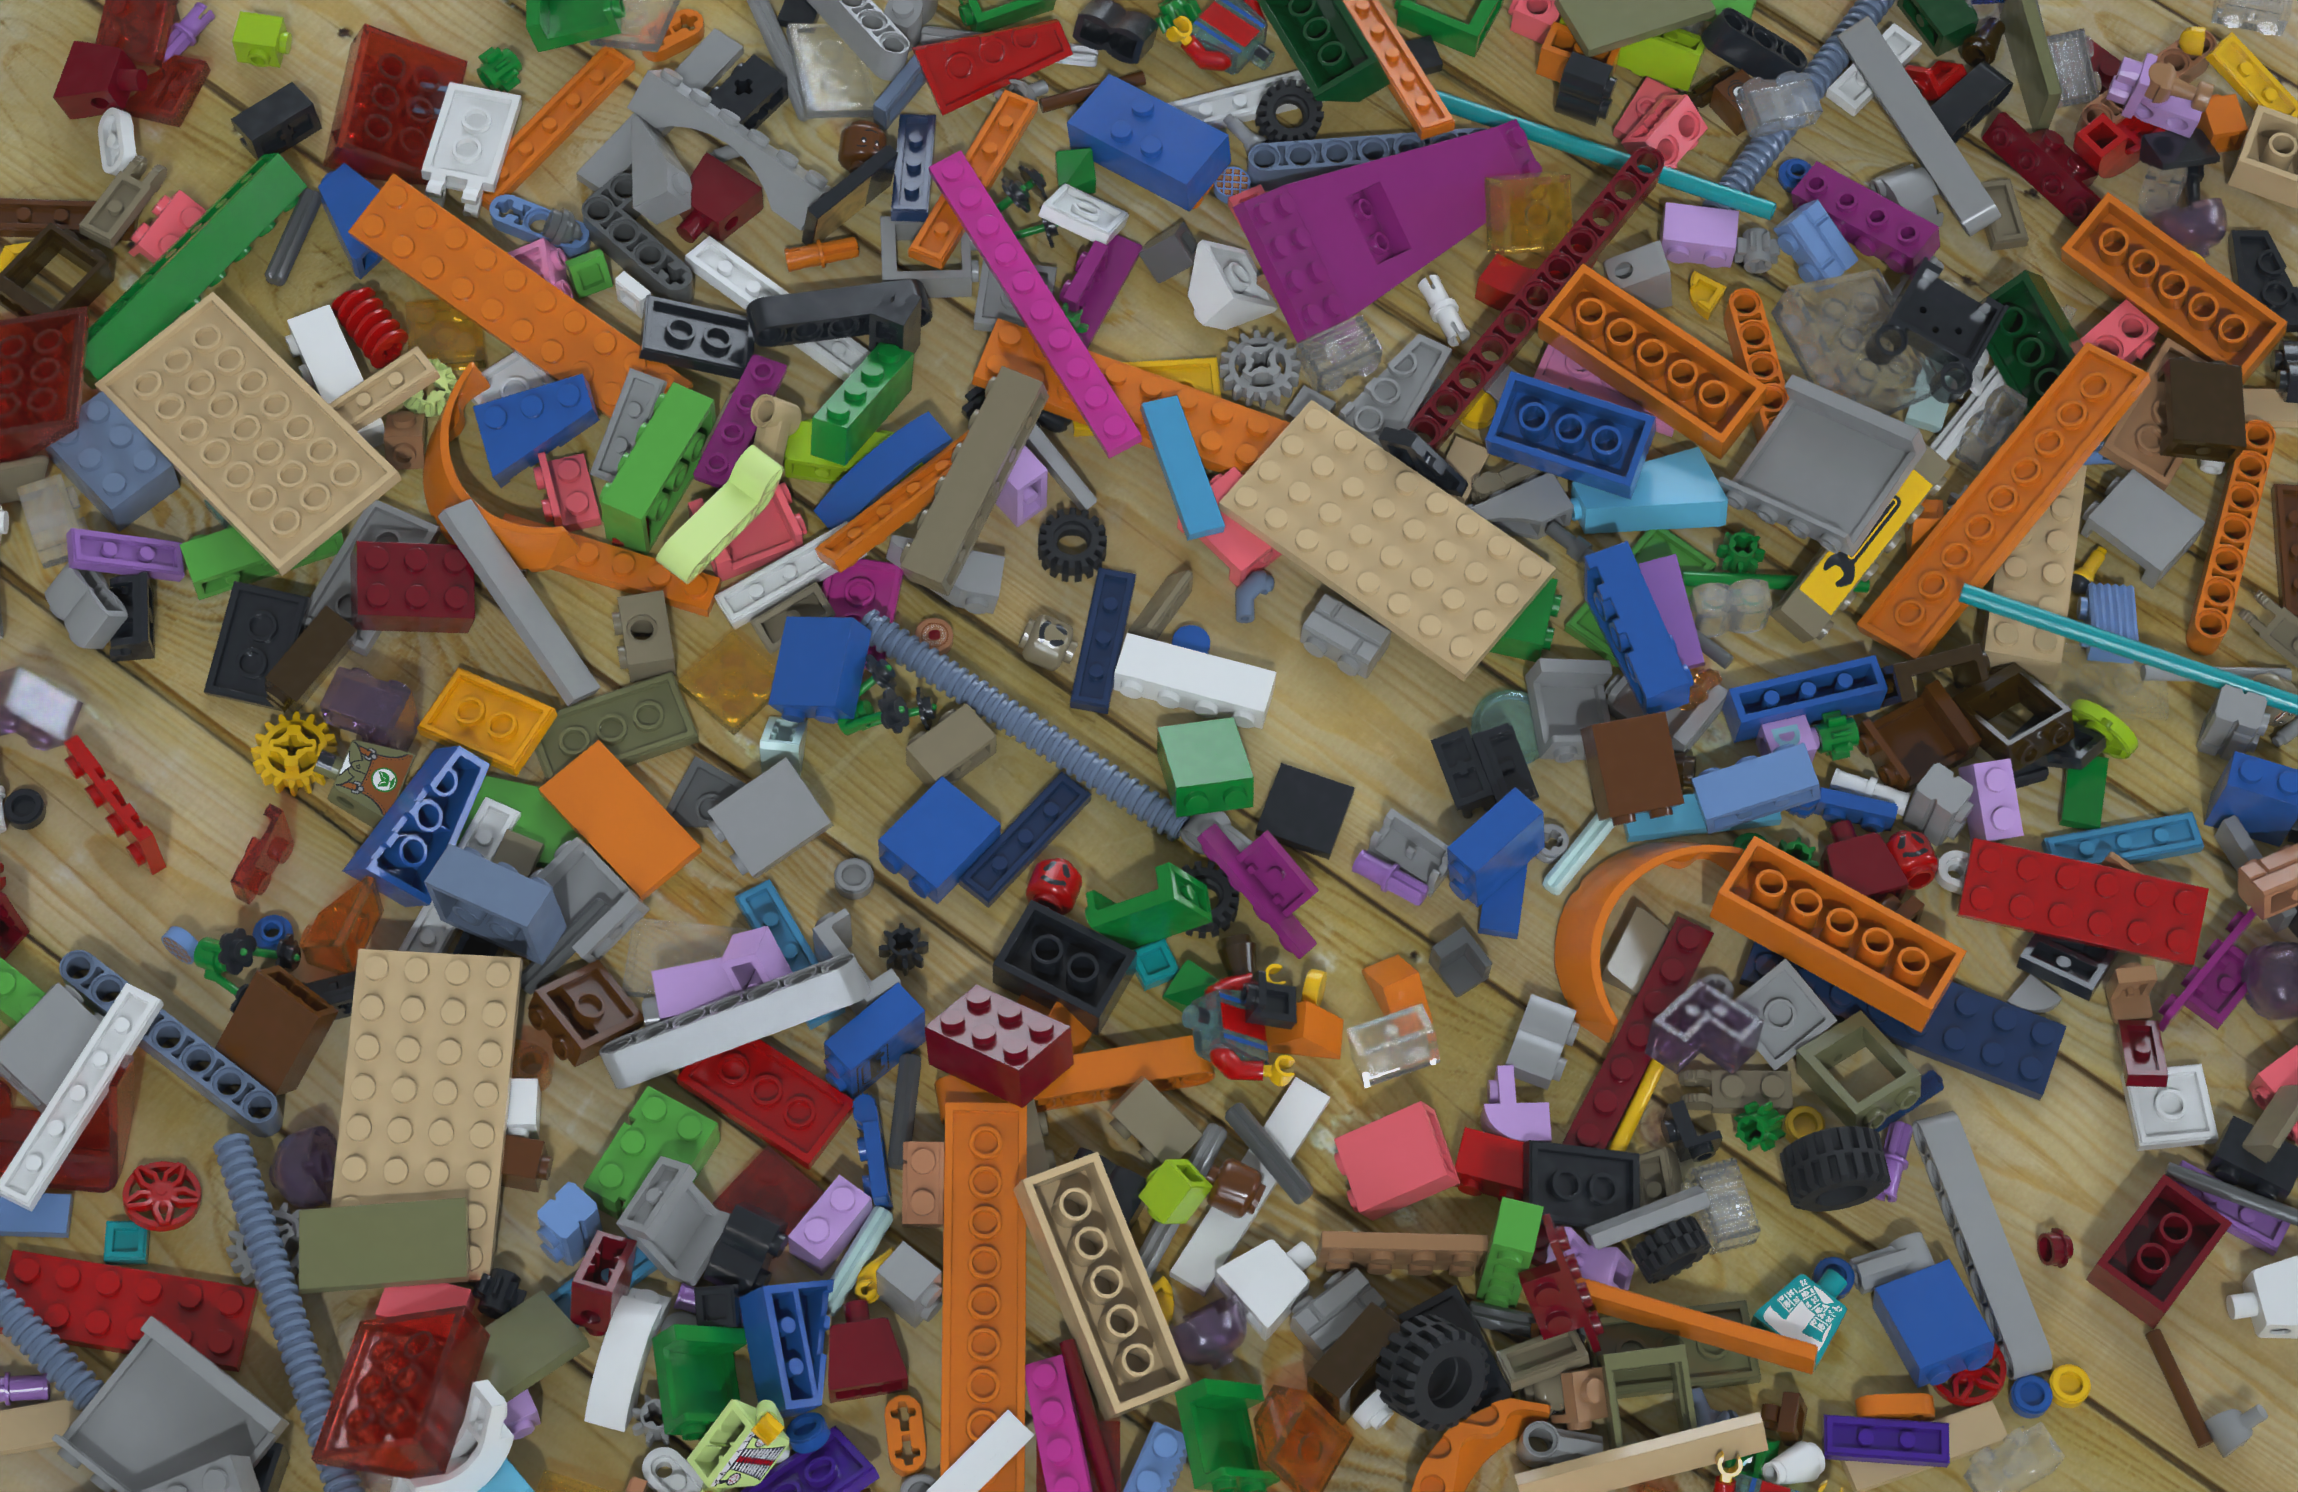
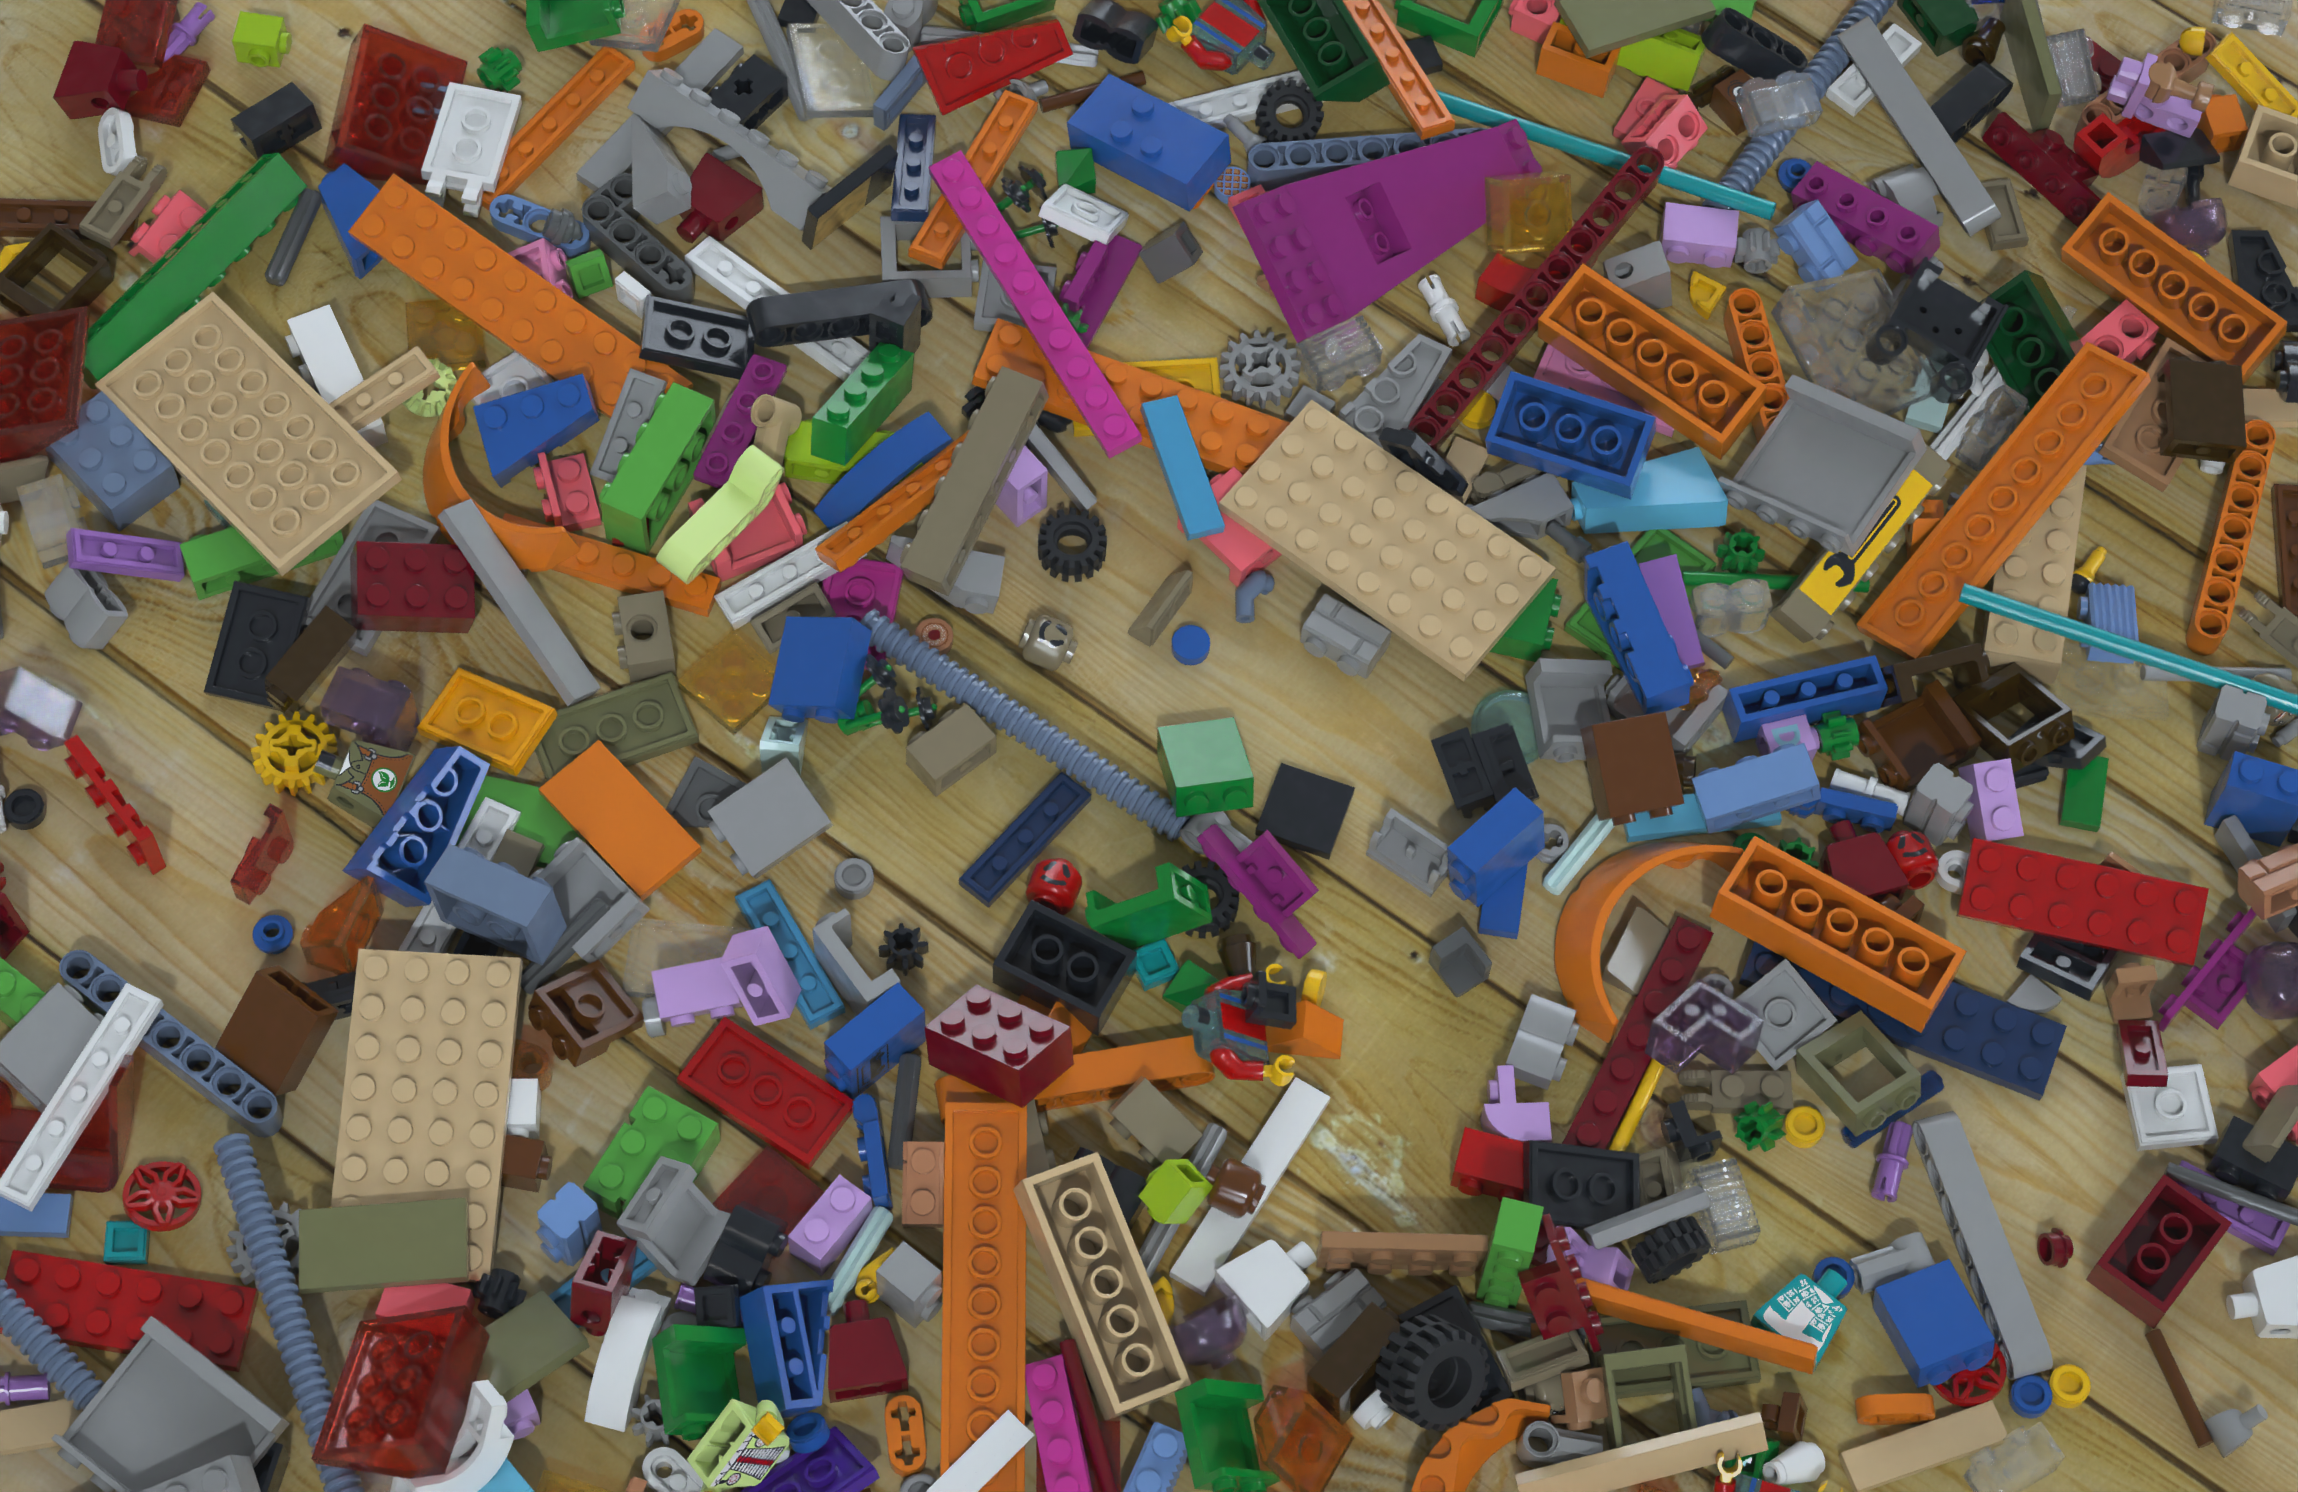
black hinge [109,572,155,662] -> none
medium blue tile [161,926,198,964] -> none
plant [194,928,301,1013] -> none
clear purple cylinder [269,1126,337,1209] -> none
red piece [331,287,408,369] -> none
medium nougat bracket [383,411,426,470] -> none
light grey beam [599,953,871,1089] -> none
orange axle [784,237,859,272] -> none
reddish brown head [838,120,888,174] -> none
blue brick [878,776,1001,904] -> none
dark blue tile [1070,567,1136,714] -> none
white brick [1113,633,1276,729] -> none
white slope [1188,239,1278,330] -> none
dark grey axle [1225,1102,1314,1205] -> none
coral brick [1334,1101,1460,1221] -> none
clear brick [1346,1003,1440,1088] -> none
medium lavender axle [1352,850,1429,906] -> none
orange slope [1362,954,1433,1039] -> none
black brick [1555,51,1618,127] -> none
black tyre [1780,1126,1891,1212] -> none
dark purple tile [1822,1414,1950,1468] -> none
red bracket [1905,61,1967,101] -> none
dark azure tile [2041,812,2204,865] -> none
lime tile [2070,699,2138,759] -> none
light grey panel [2080,469,2206,589] -> none

